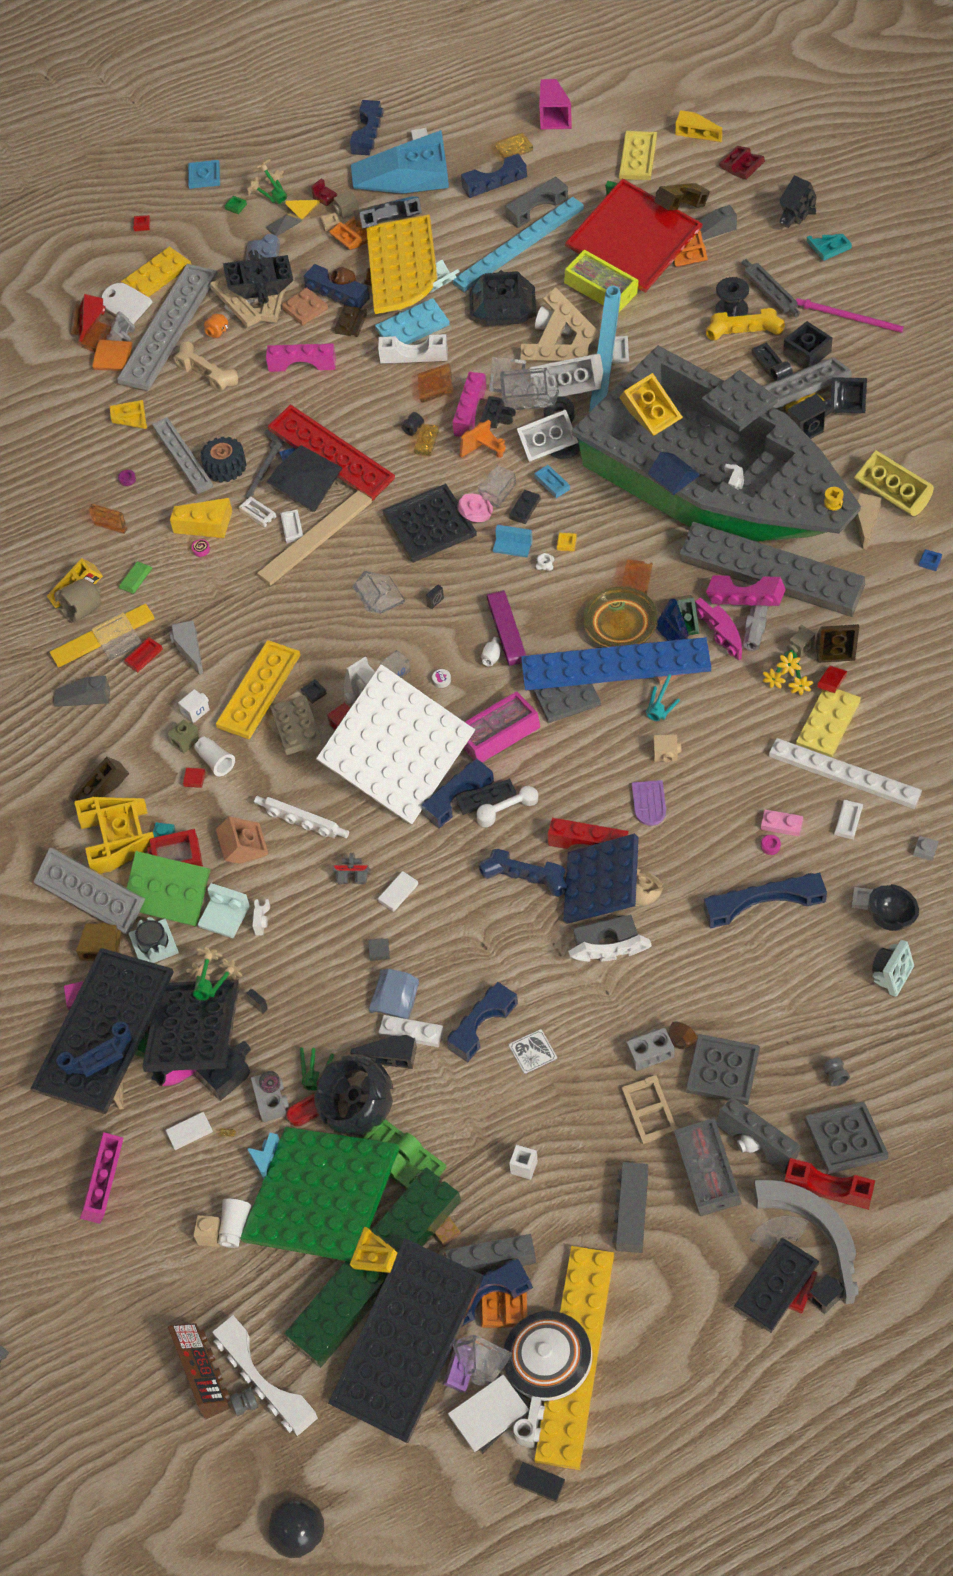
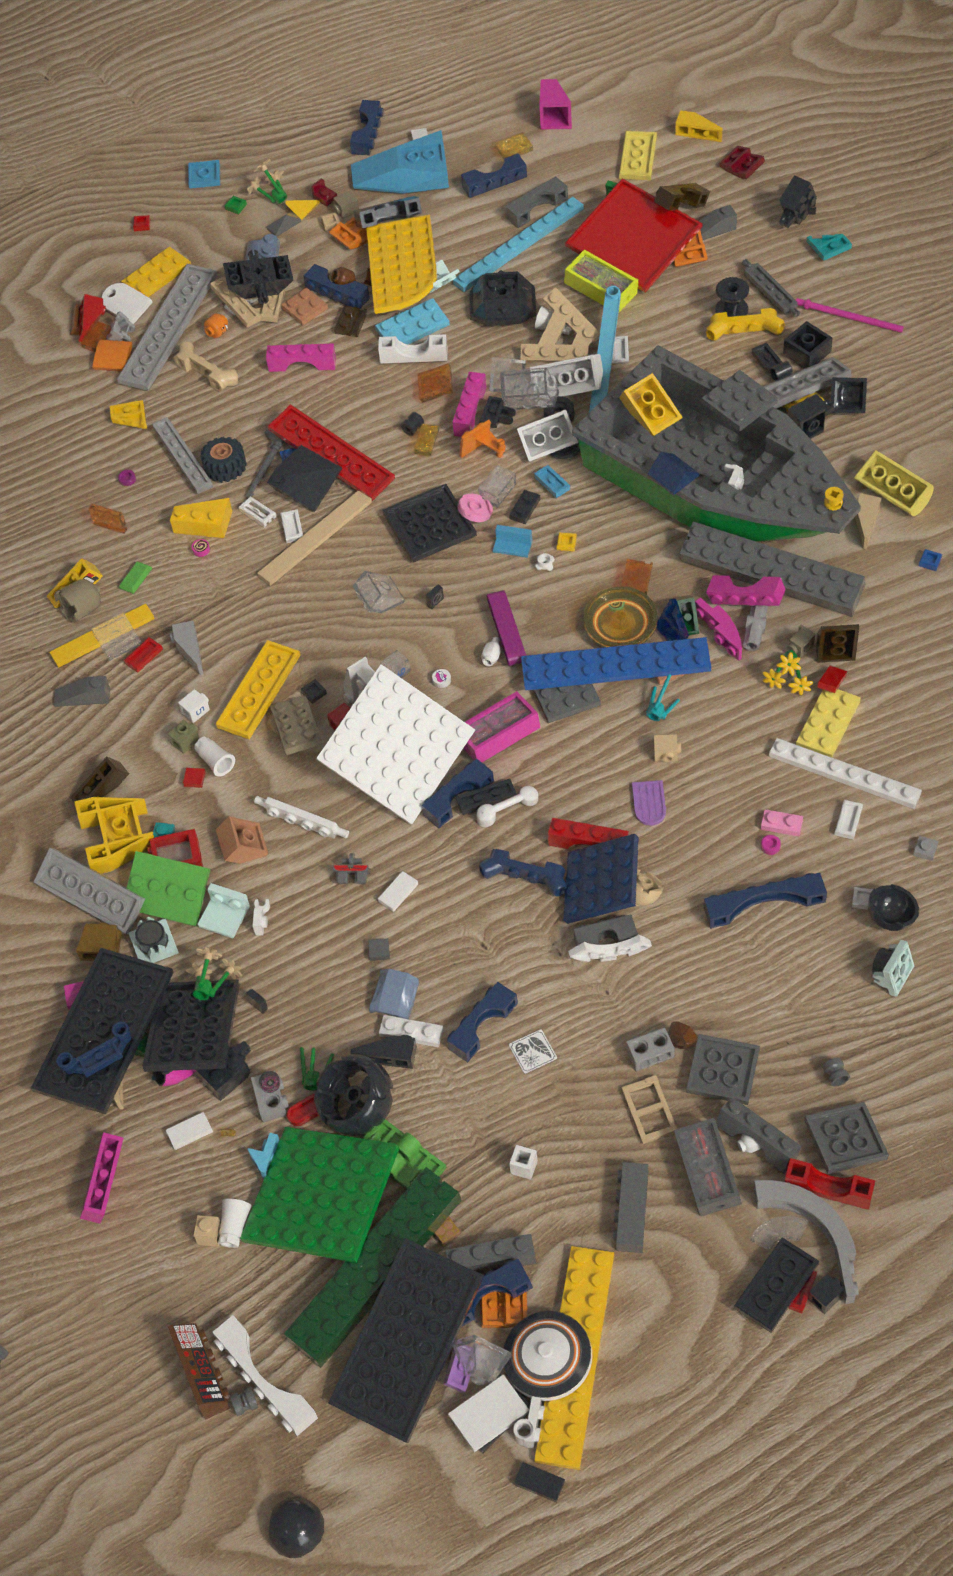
yellow wing [350,1227,397,1273] -> none

